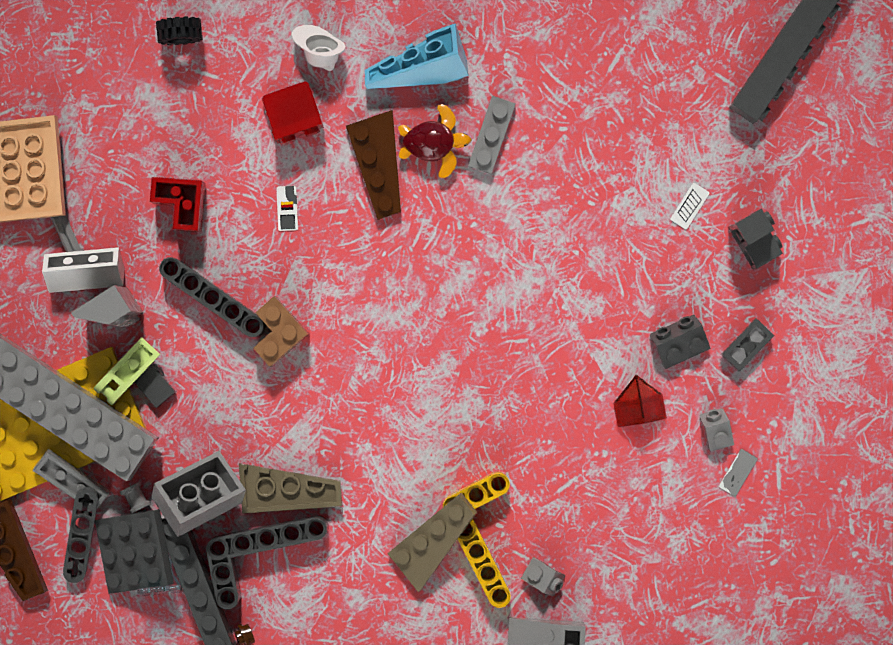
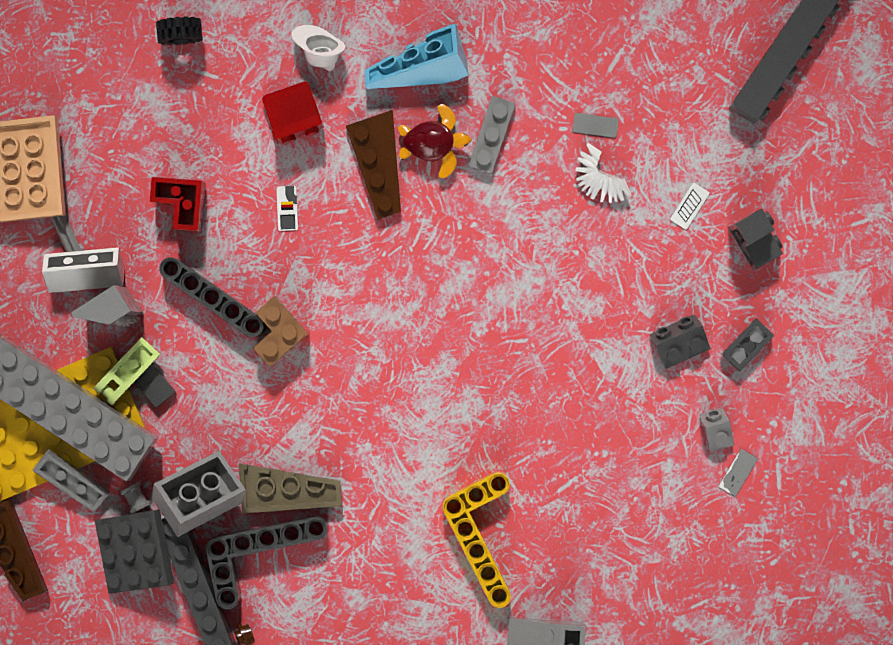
dark grey beam [63,487,99,583] -> none
clear light blue piece [137,585,184,596] -> none
dark tan wing [387,493,477,592] -> none
light grey bracket [521,557,565,596] -> none
clear red slope [613,375,667,427] -> none
none -> light grey sticker [572,113,619,138]
none -> white hair [575,143,632,203]

